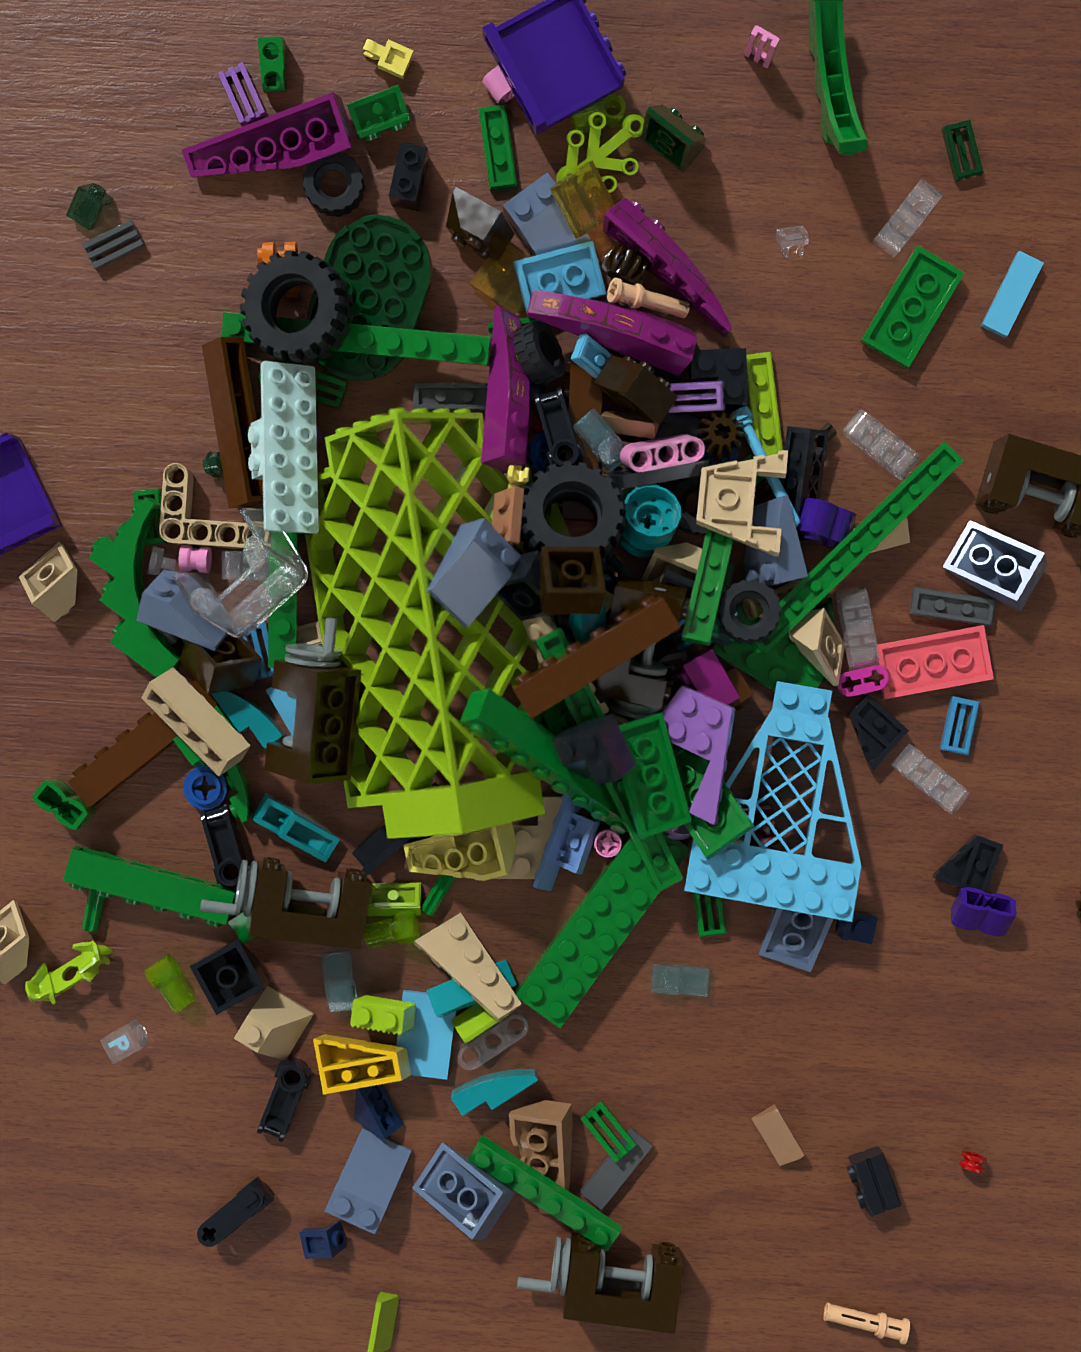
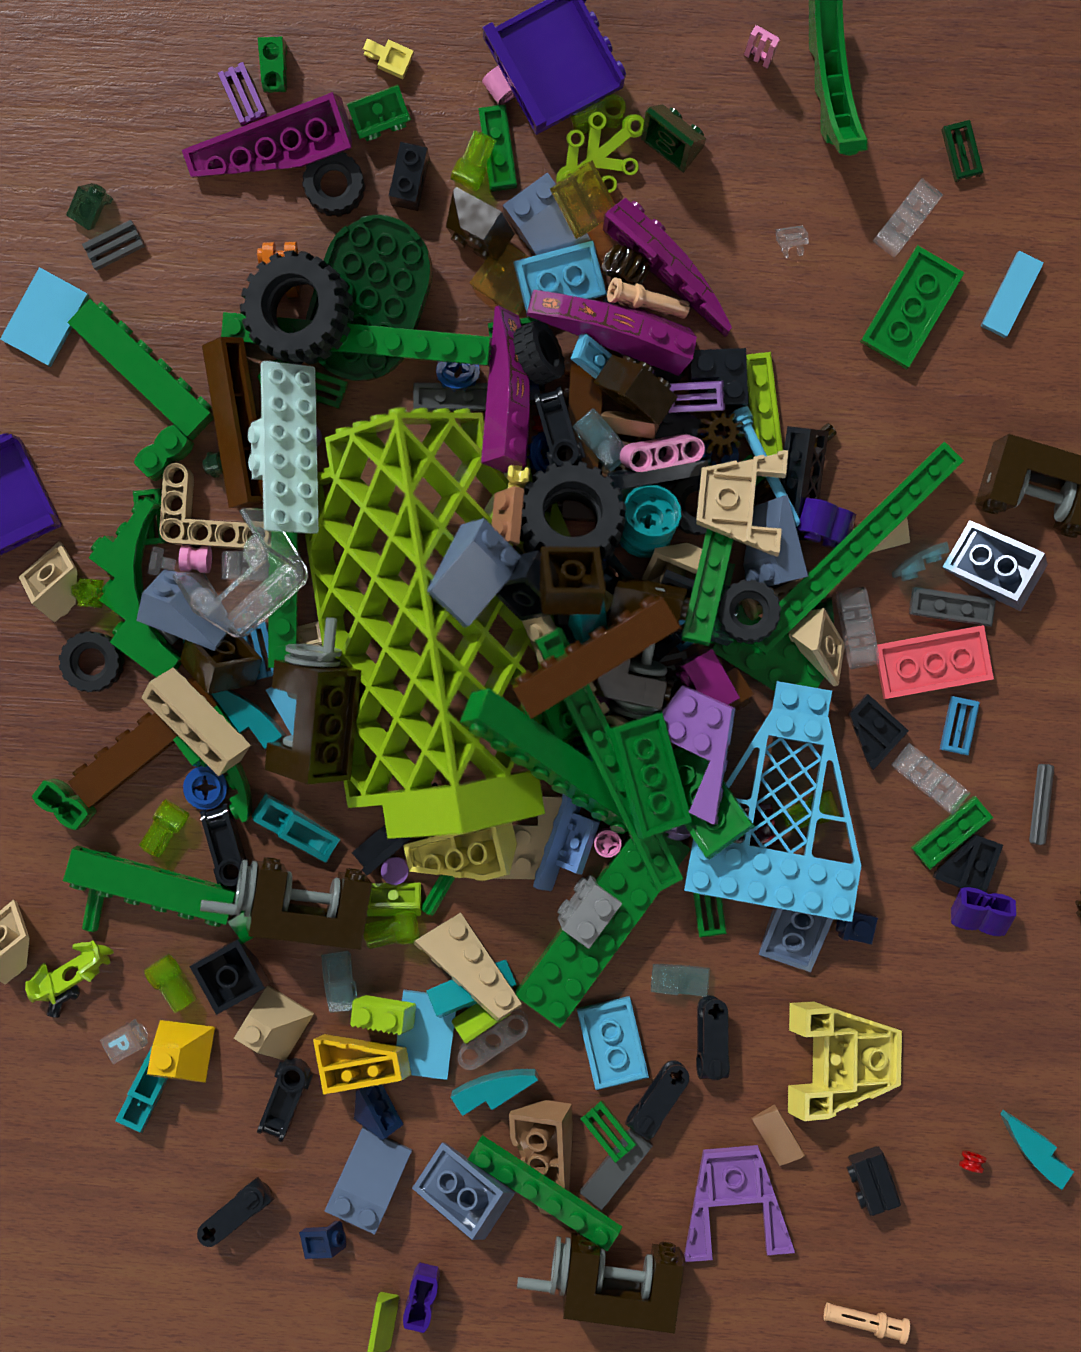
black slope [551,713,636,785] -> none
dark pink beam [837,665,891,696] -> none
clear beam [842,409,921,481] -> none
none -> medium azure tile [0,267,90,367]
none -> black arm [46,985,80,1018]
none -> black tyre [59,631,125,692]
none -> green brick [67,299,214,440]
none -> clear neon green piece [71,578,104,608]
none -> teal slope [115,1046,168,1133]
none -> green brick [134,425,194,481]
none -> clear neon green piece [139,799,190,858]
none -> yellow slope [147,1020,215,1083]
none -> medium lavender tile [381,856,409,885]
none -> dark purple brick [403,1263,440,1333]
none -> blue gear [436,362,480,392]
none -> clear neon green piece [451,130,497,192]
none -> light grey bracket [557,874,622,948]
none -> medium azure tile [577,996,649,1090]
none -> black piece [625,1060,689,1141]
none -> medium lavender wing [684,1145,795,1262]
none -> black piece [696,995,730,1080]
none -> clear neon green piece [782,790,840,832]
none -> light yellow wedge [788,1002,902,1121]
none -> clear light blue slope [892,542,950,581]
none -> green tile [911,796,993,870]
none -> teal slope [1000,1110,1074,1190]
none -> dark grey axle [1029,764,1054,845]

